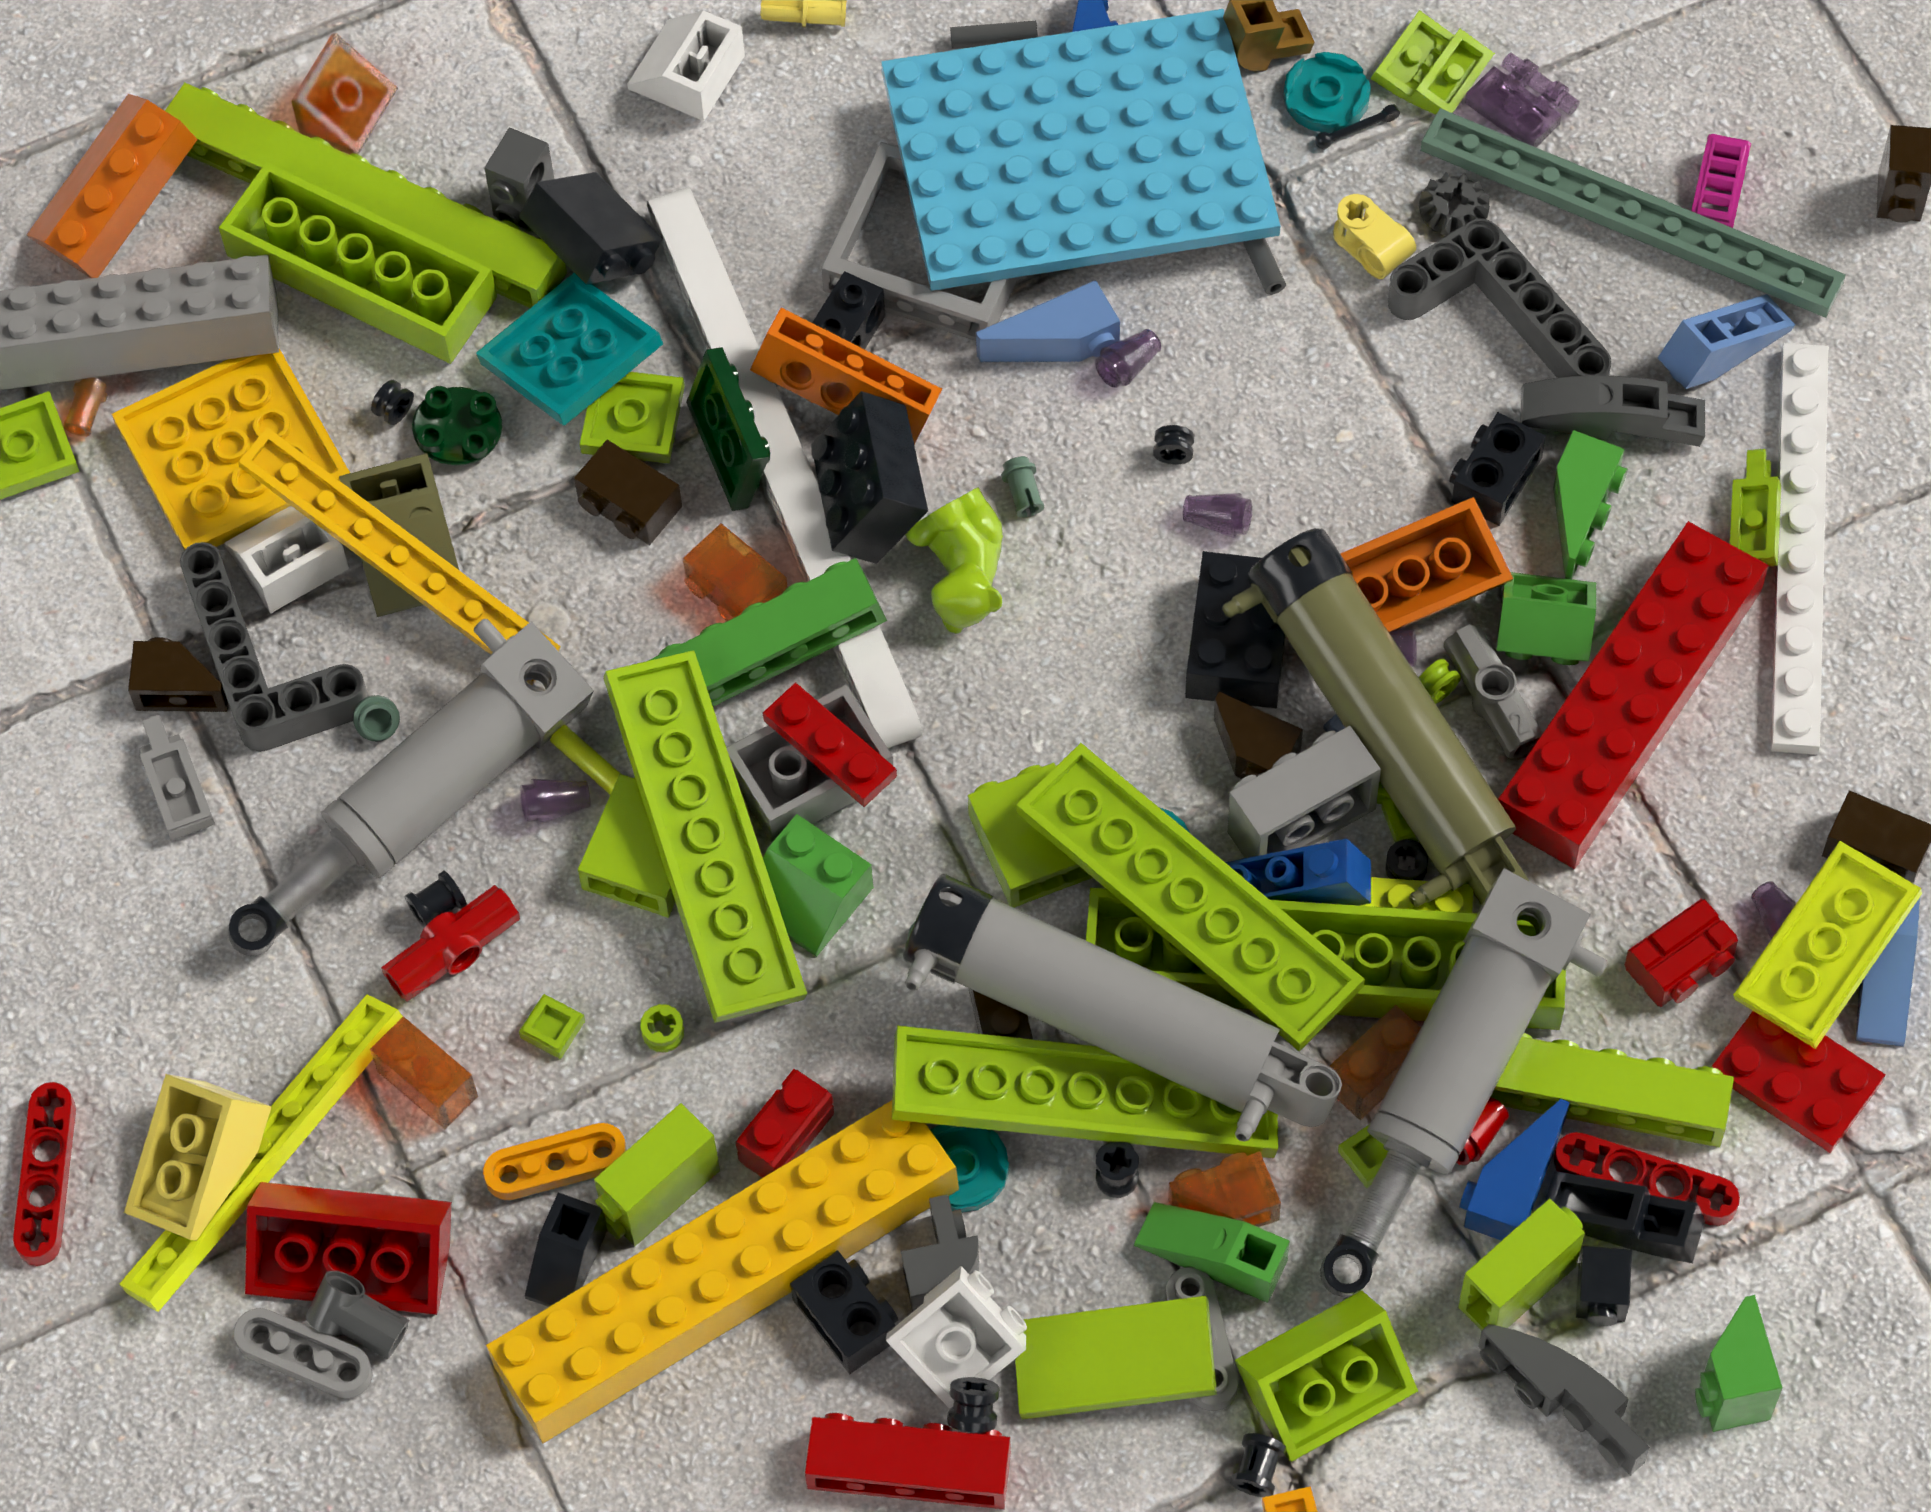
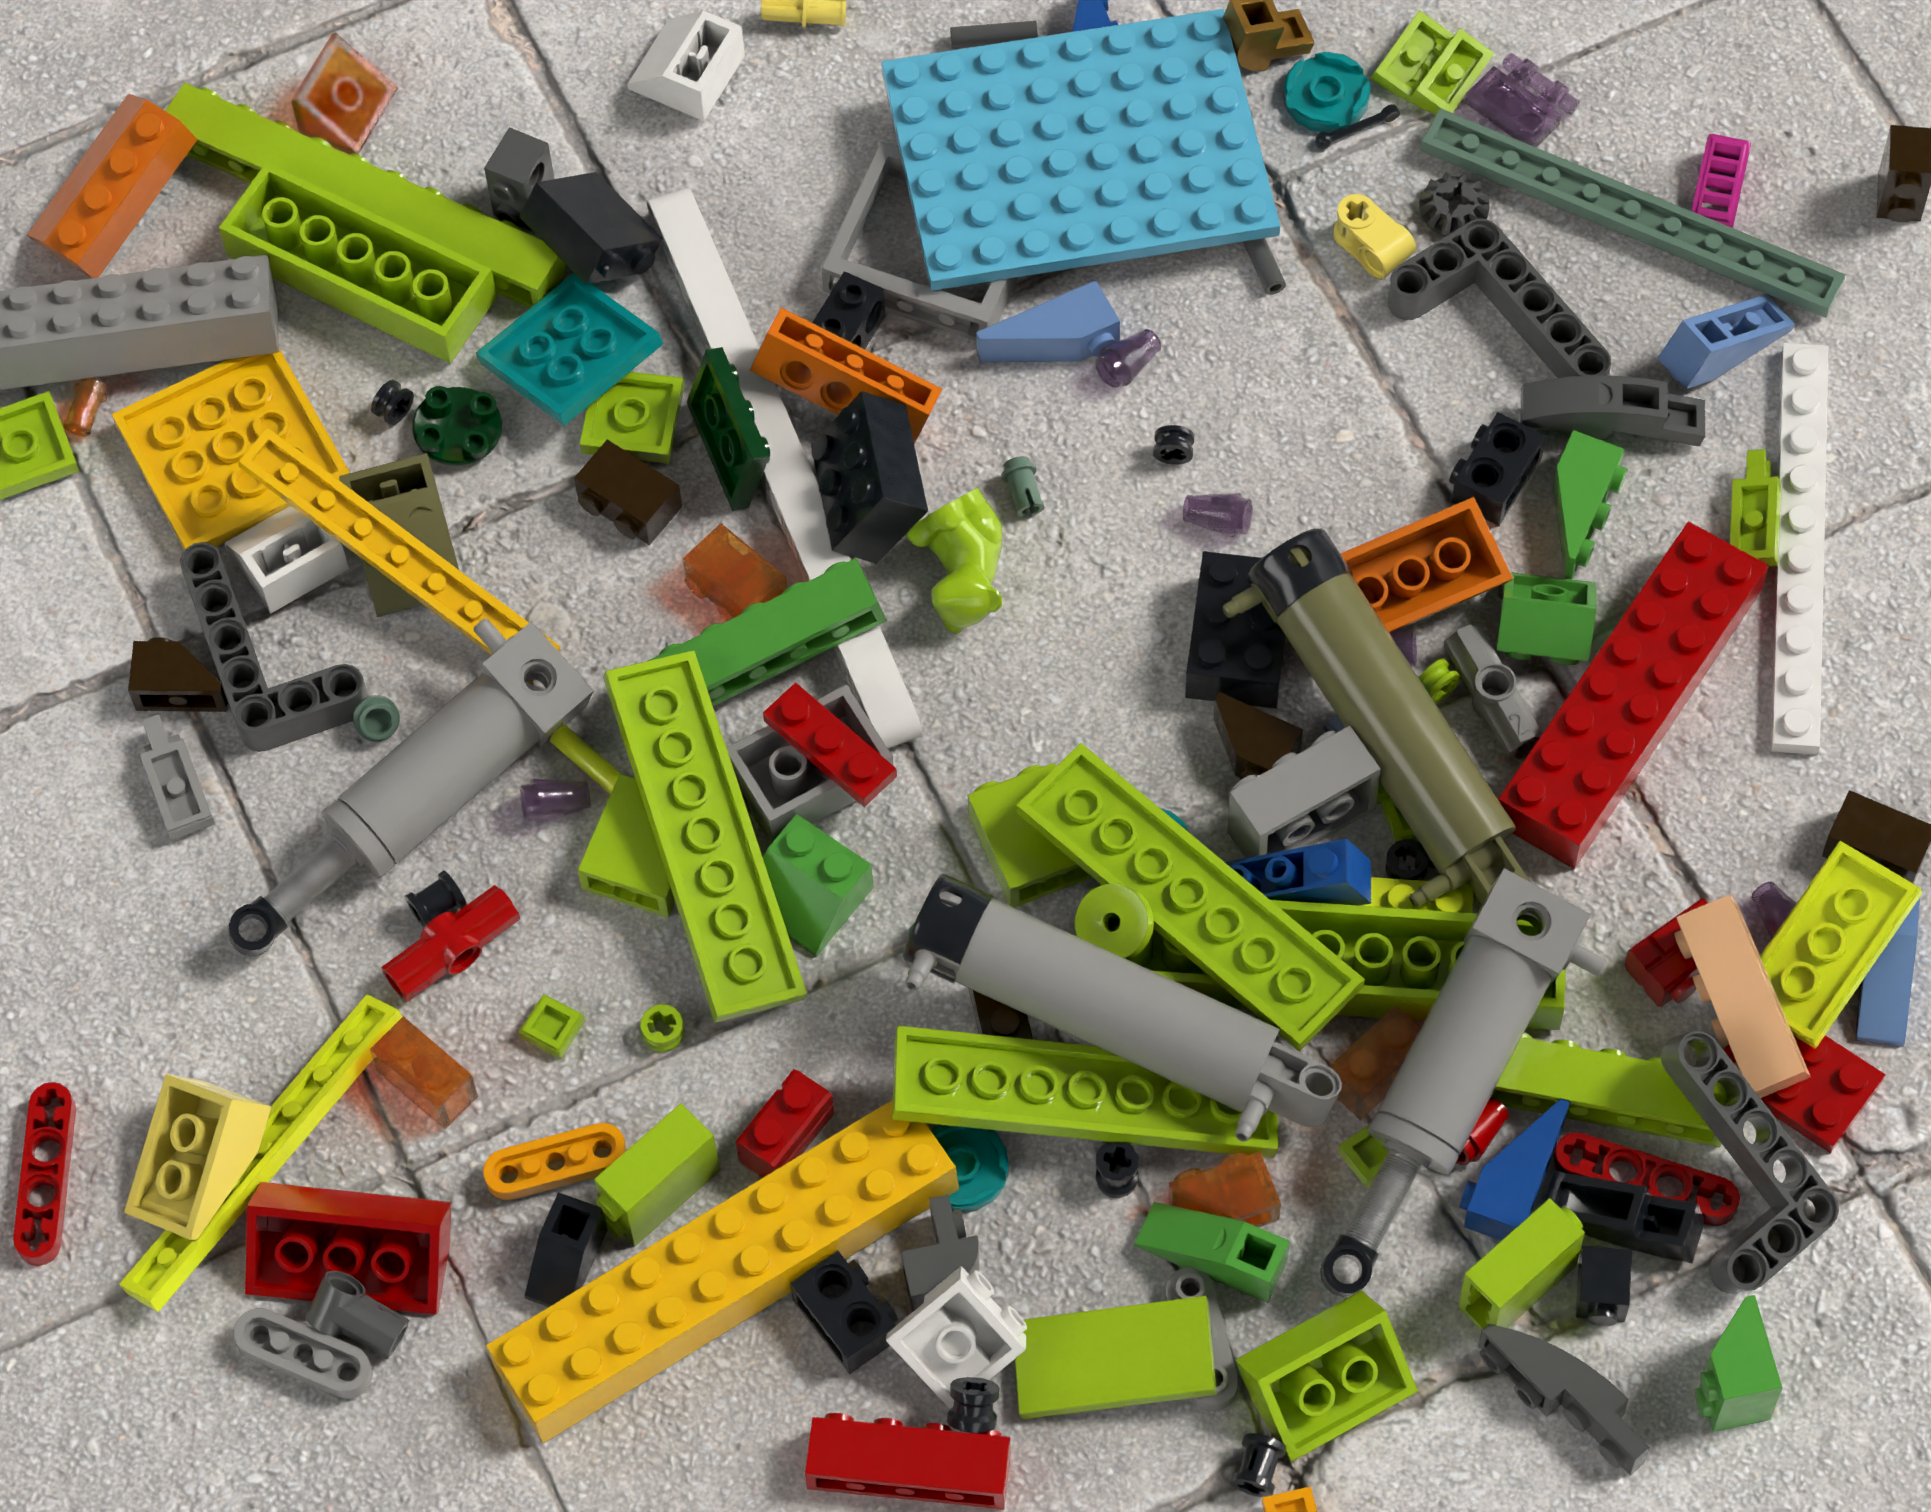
none -> lime piece [1075,884,1154,960]
none -> dark grey beam [1661,1031,1839,1293]
none -> light nougat brick [1674,894,1811,1098]

